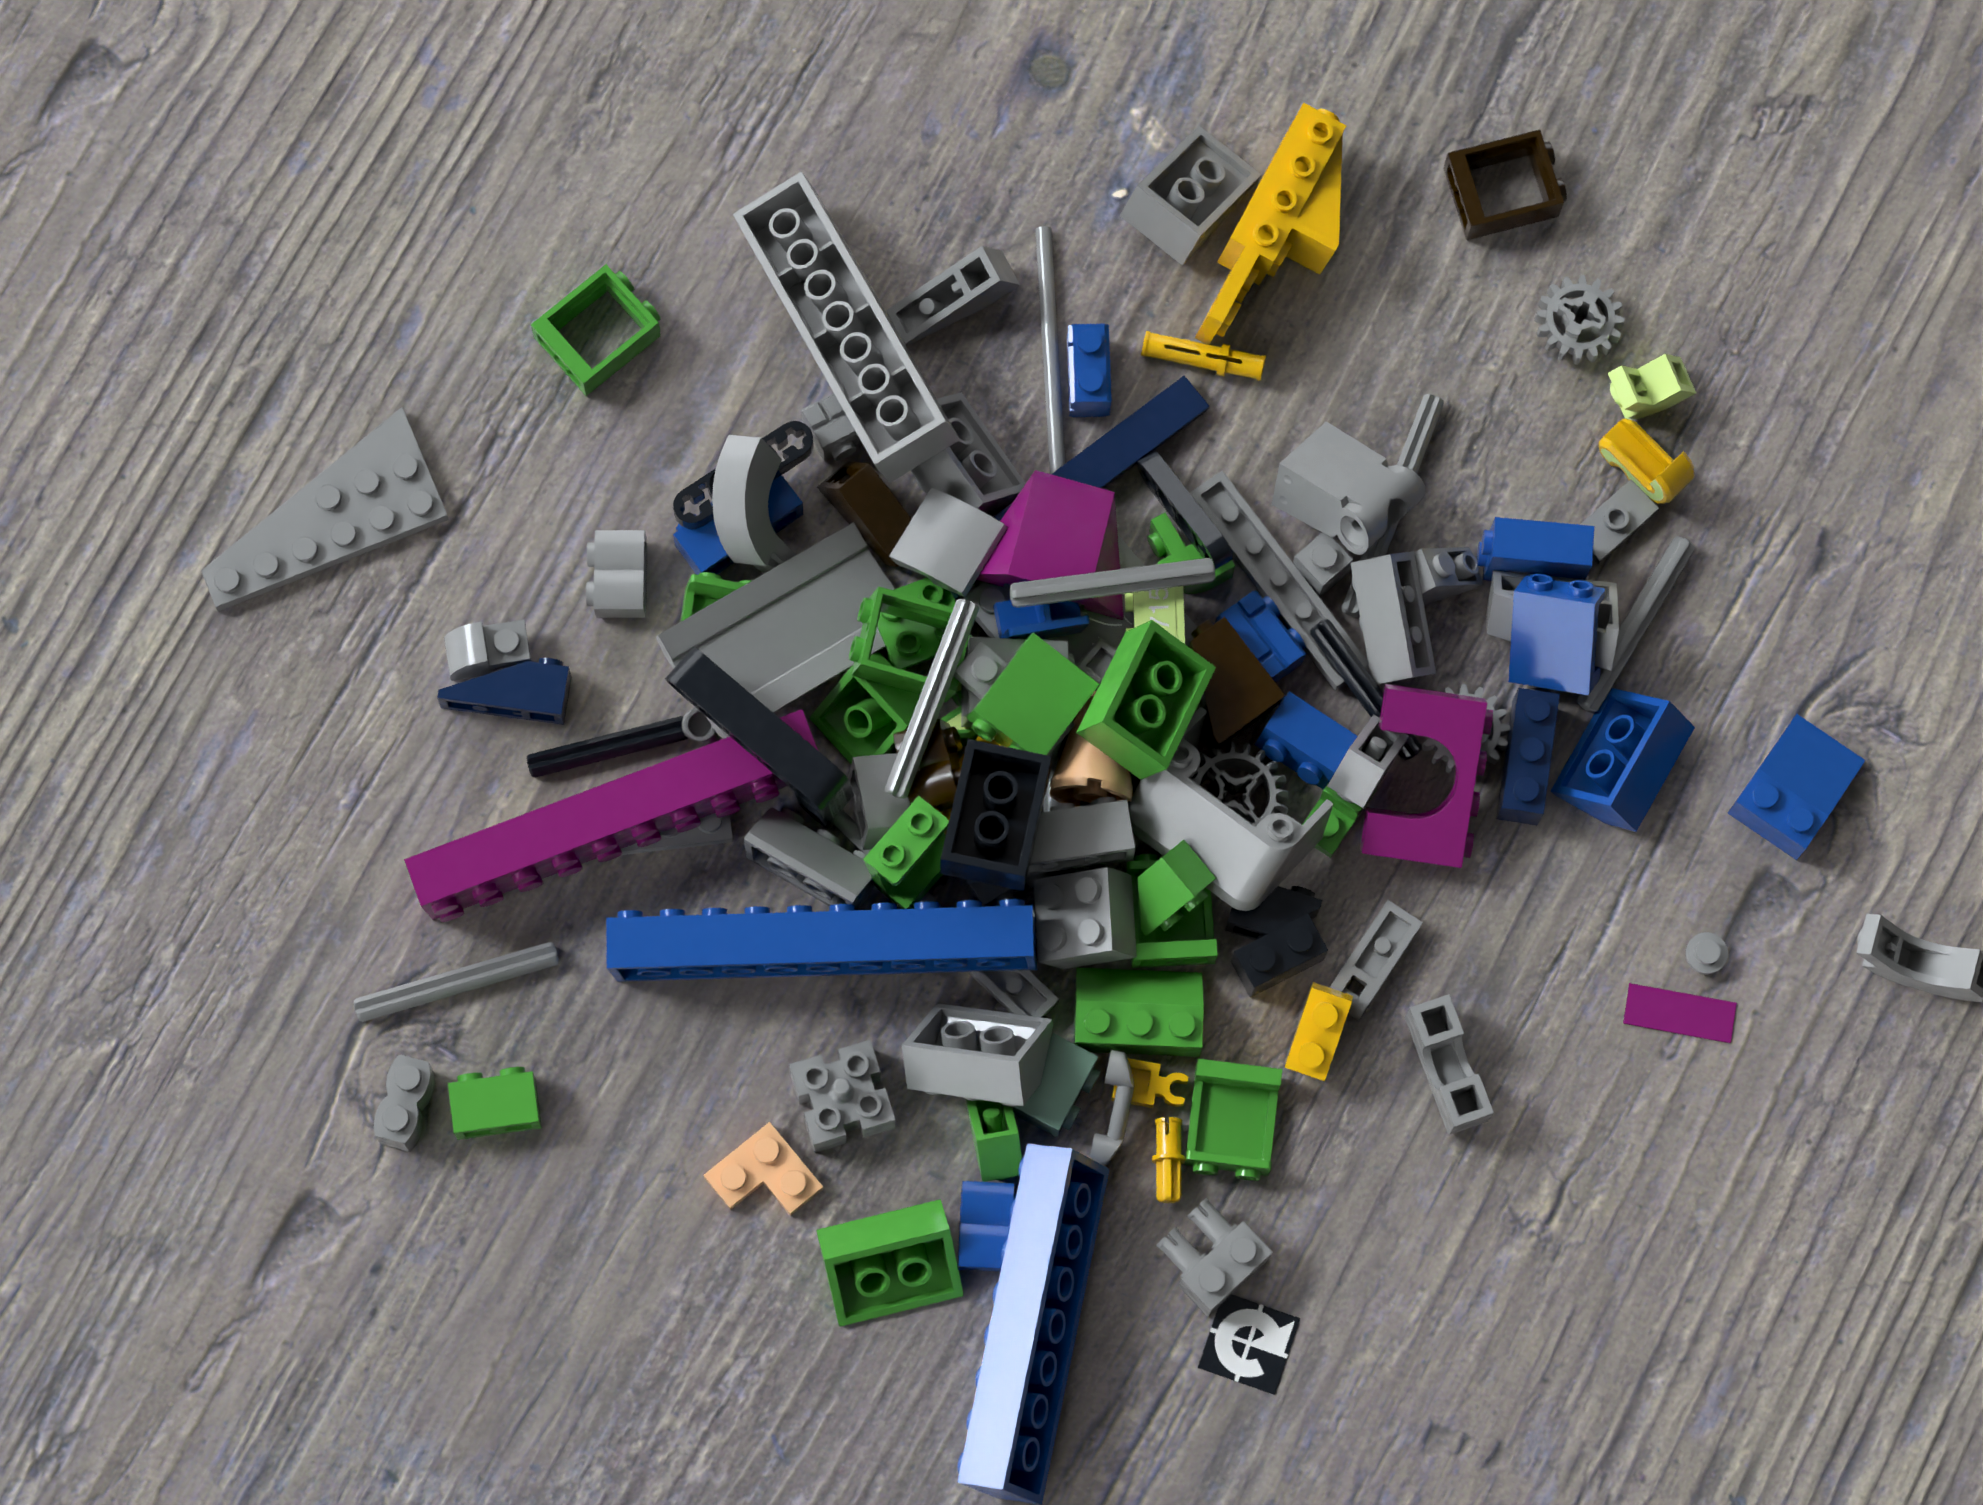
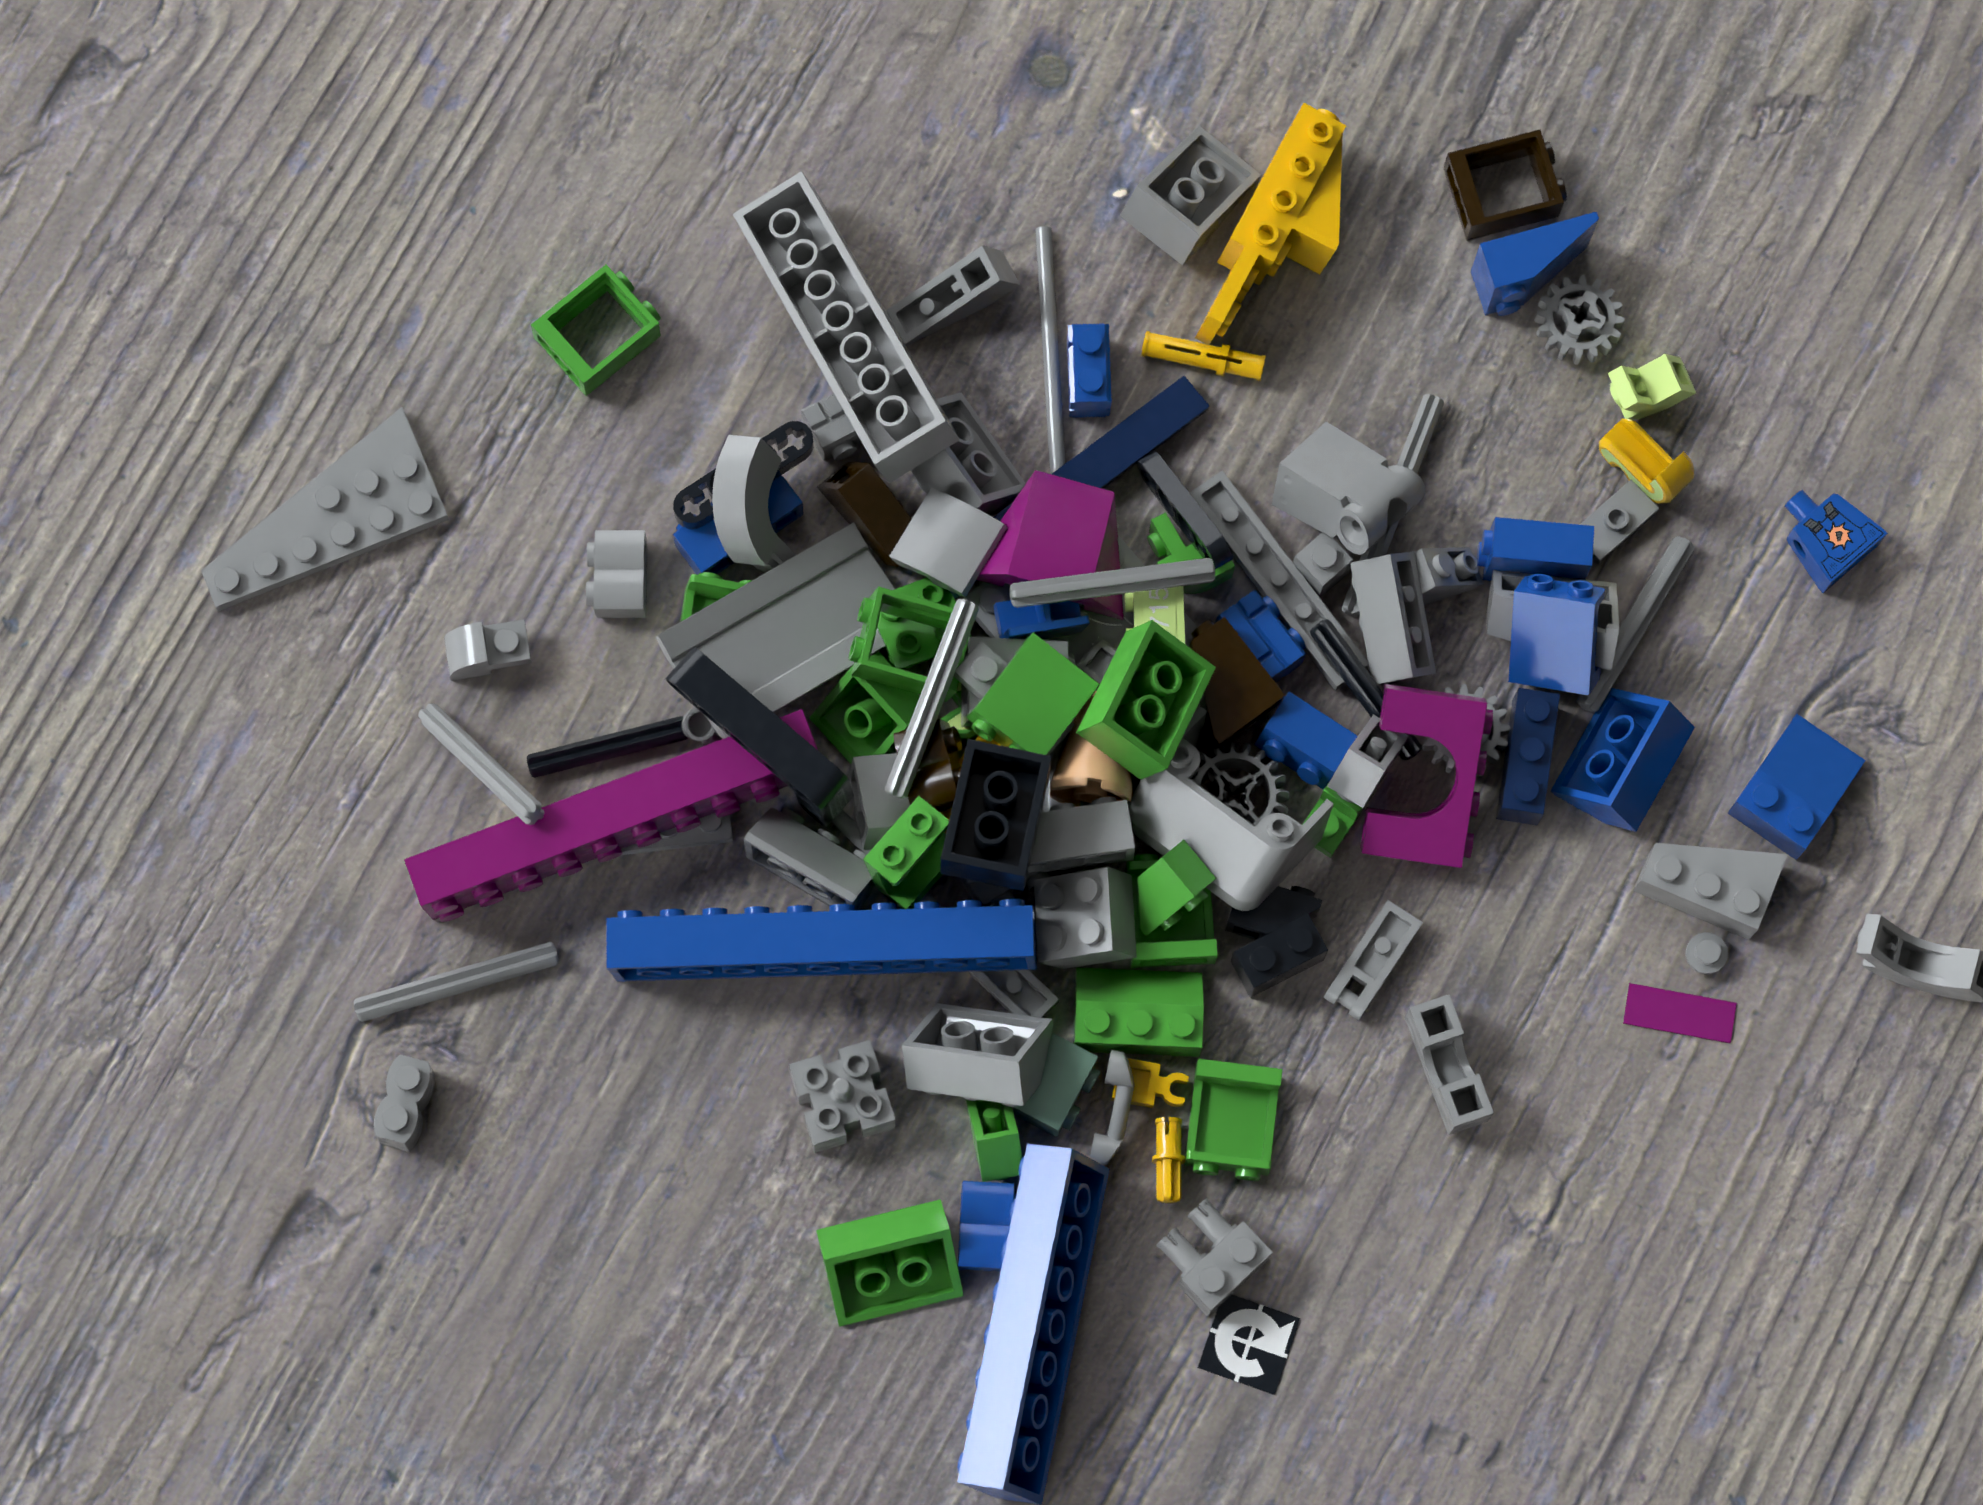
dark blue slope [437,658,572,725] -> none
bright green brick [448,1067,542,1140] -> none
light nougat plate [703,1122,823,1216] -> none
yellow brick [1284,982,1353,1081] -> none
none -> light grey axle [418,703,544,825]
none -> blue slope [1470,211,1599,316]
none -> light grey wedge [1633,843,1788,940]
none -> torso [1784,490,1887,593]

